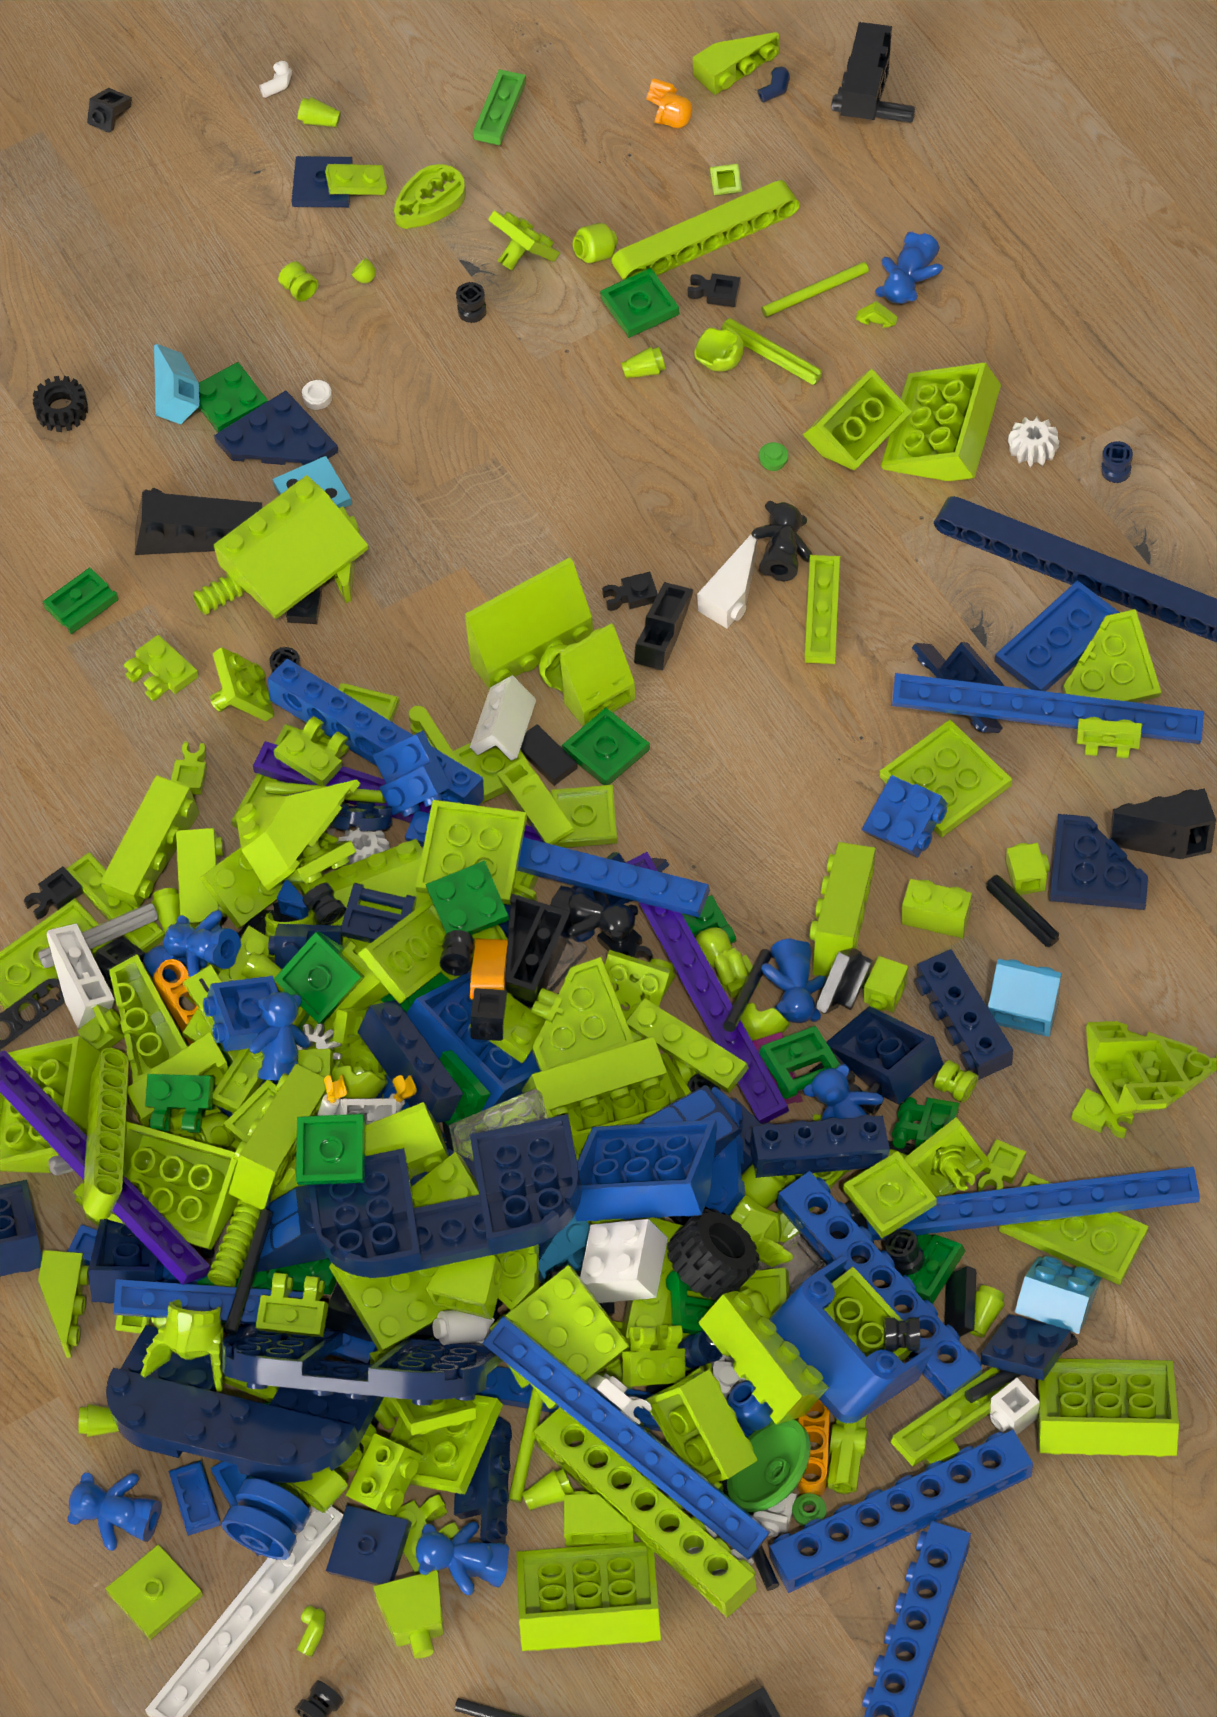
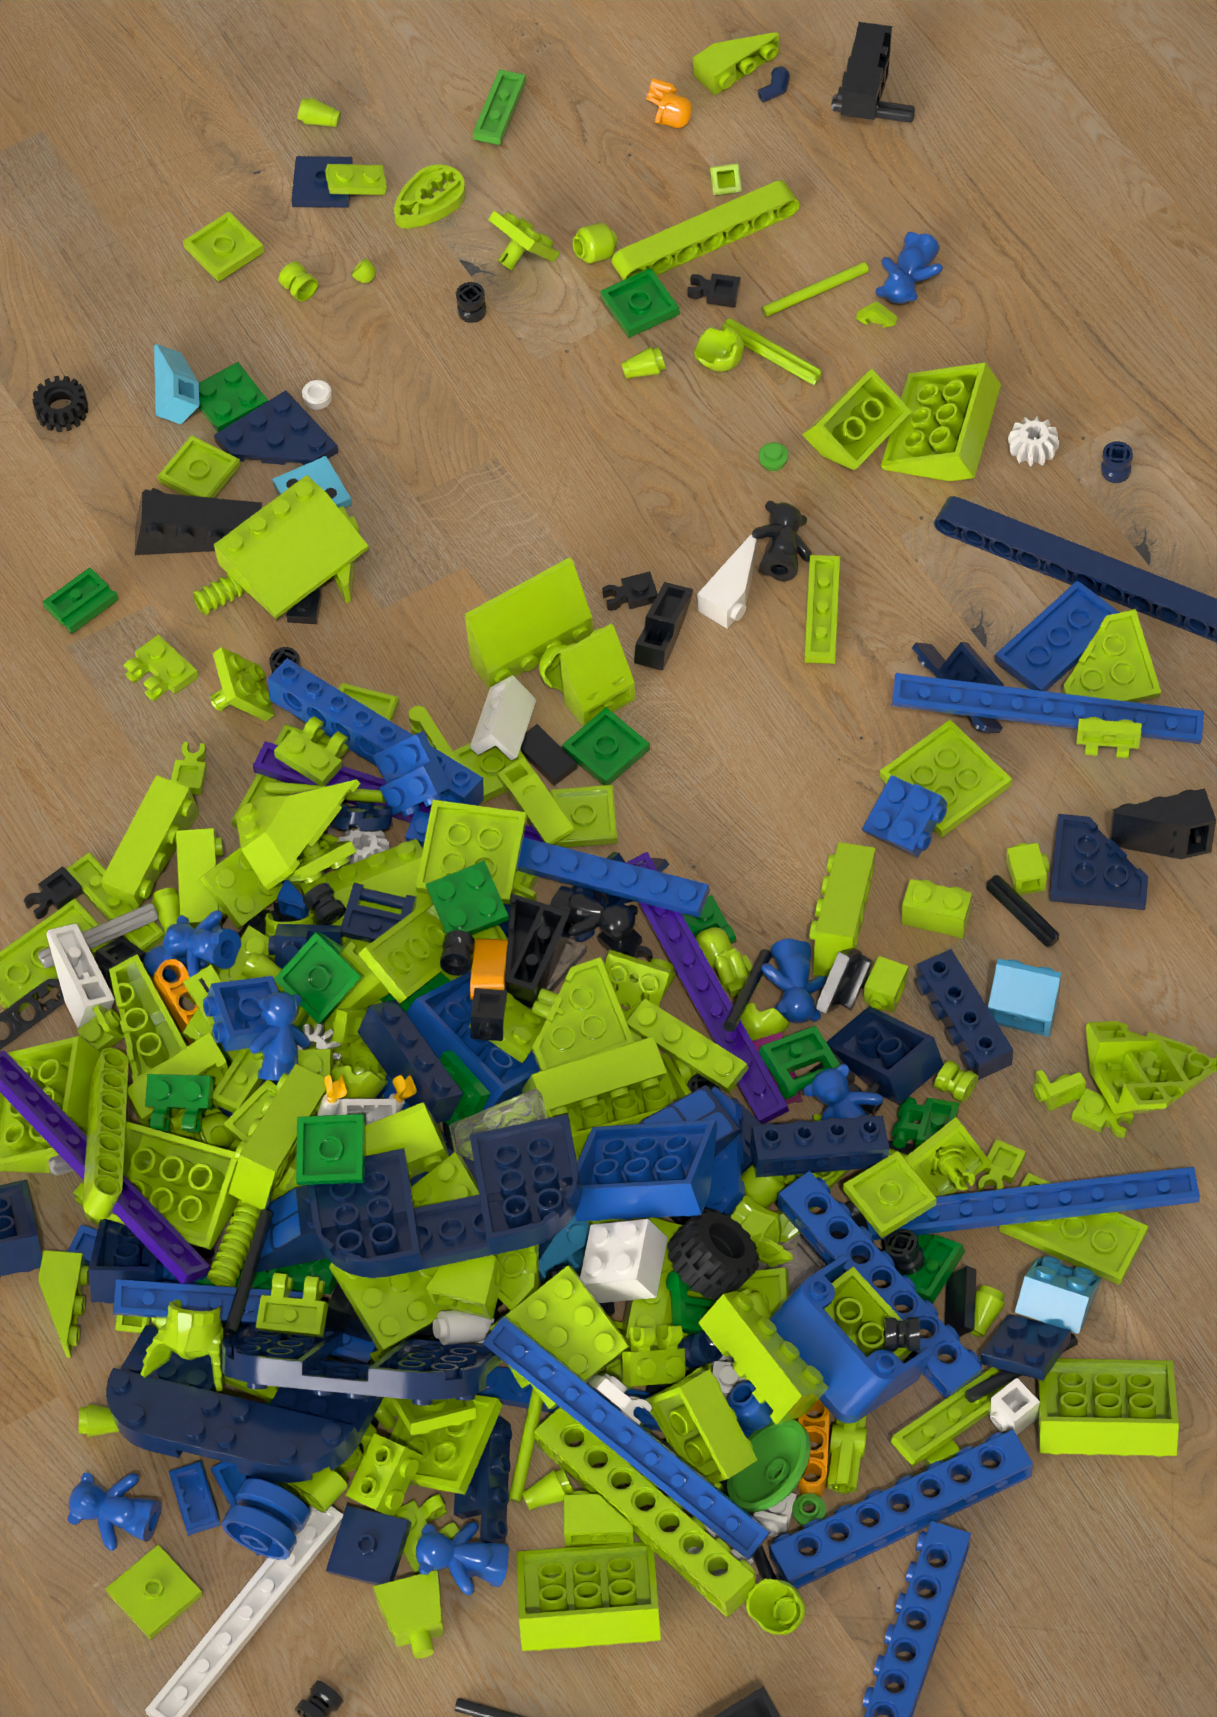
black bracket [87,87,132,133] -> none
white arm [259,61,292,98] -> none
lime arm [296,1606,326,1657] -> none
none -> lime plate [157,435,241,498]
none -> lime plate [183,211,264,282]
none -> lime hair [746,1578,806,1635]
none -> lime bracket [1032,1069,1086,1112]

